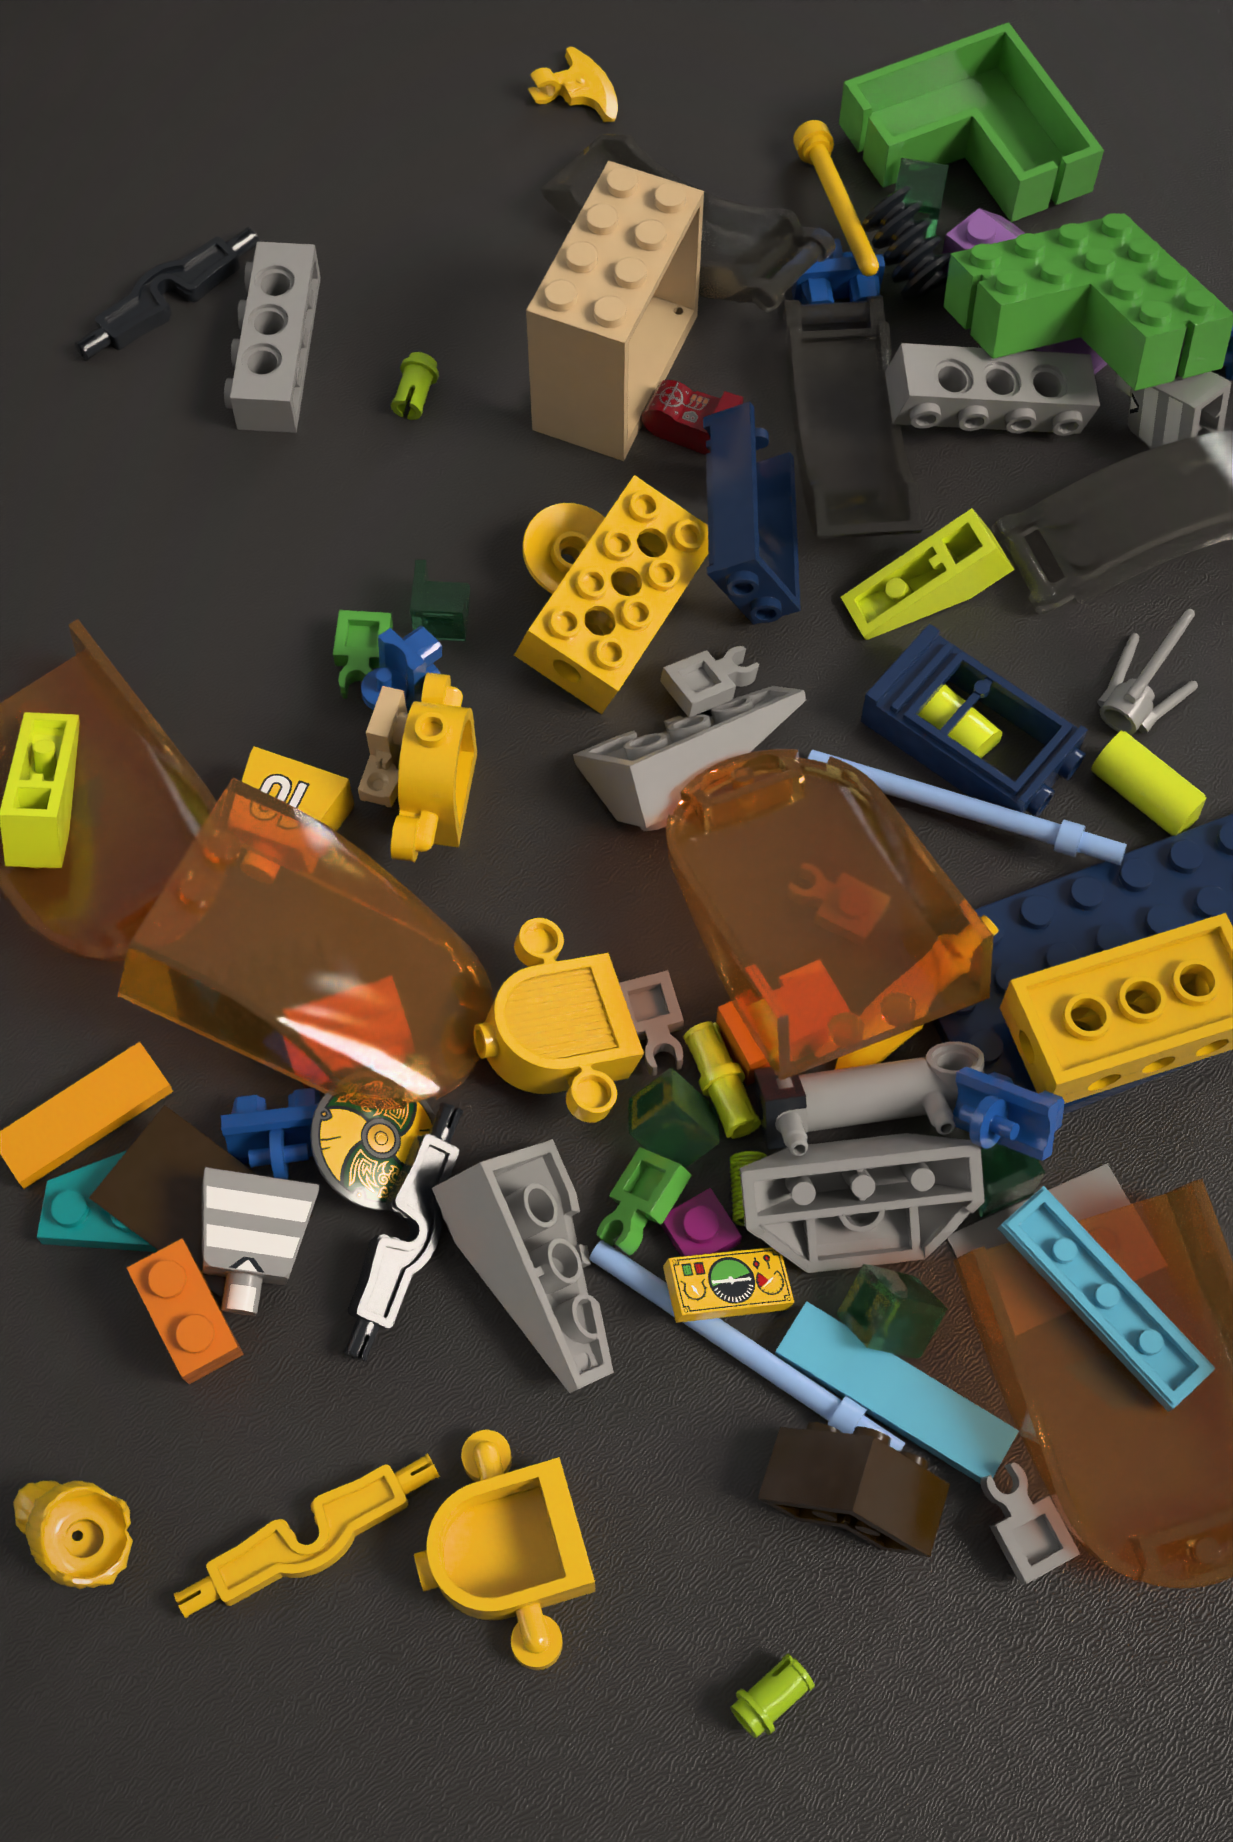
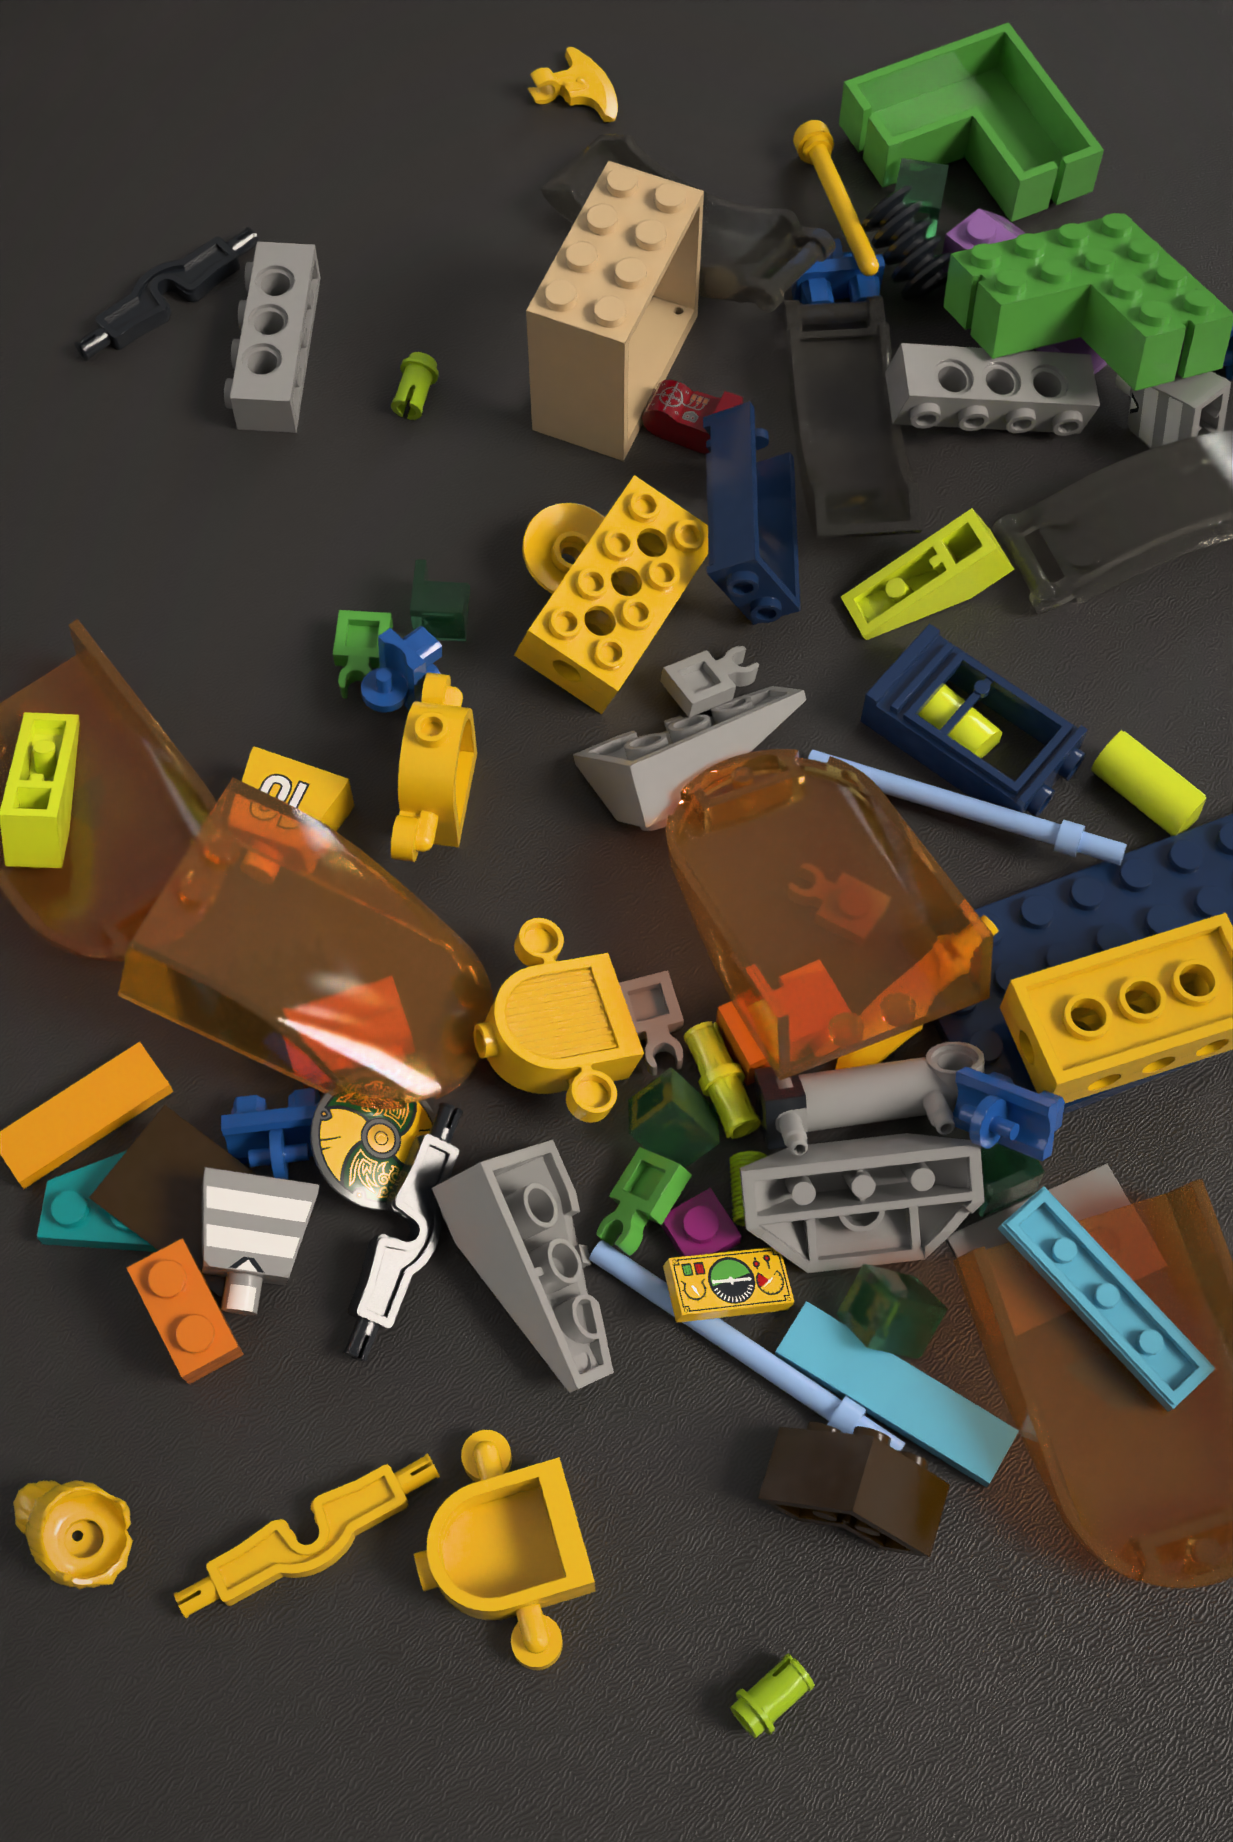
tan hinge [358,686,408,807] -> none
light grey plate [980,1462,1080,1584] -> none
light grey plant [1097,609,1198,735] -> none

